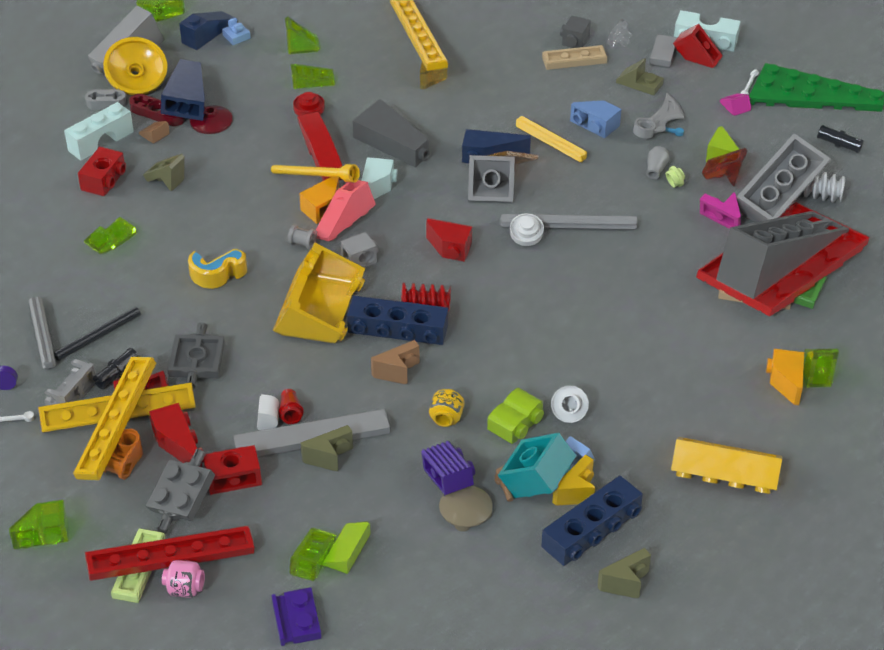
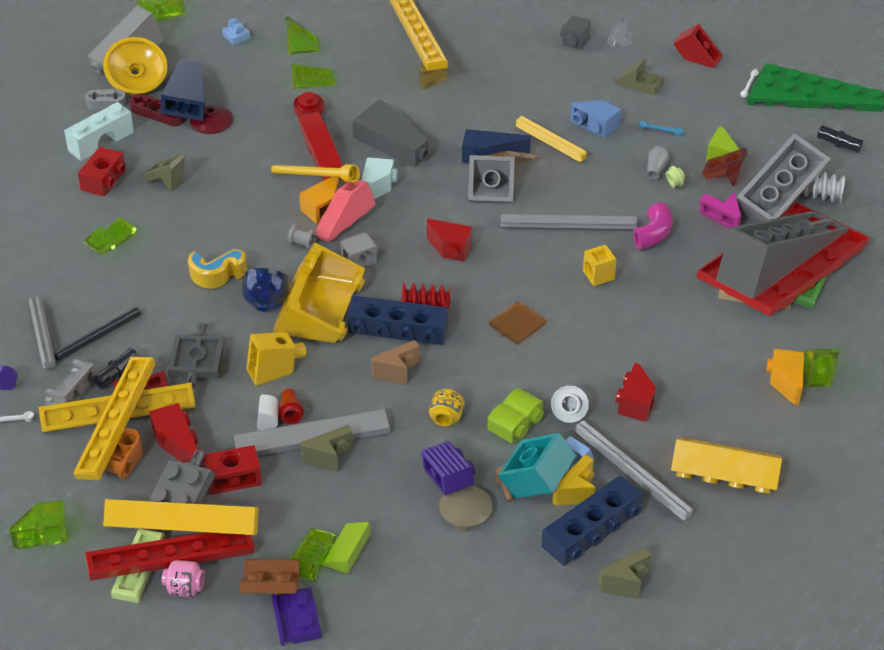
medium nougat slope [139,121,170,144] -> none
dark blue slope [179,11,238,50] -> none
white plate [510,213,544,246] -> none
tan tile [542,45,607,70] -> none
light grey piece [633,93,684,139] -> none
light grey tile [650,34,677,67] -> none
light aqua arch [674,10,741,52] -> none
dark pink slope [720,93,751,116] -> none
none -> yellow tile [103,499,259,535]
none -> dark orange bracket [240,559,300,594]
none -> clear blue cylinder [242,268,290,312]
none -> yellow torso [246,332,306,386]
none -> clear orange piece [489,301,547,345]
none -> light grey axle [575,420,694,521]
none -> yellow brick [583,244,617,286]
none -> red slope [615,363,656,422]
none -> dark pink cylinder [633,202,673,251]

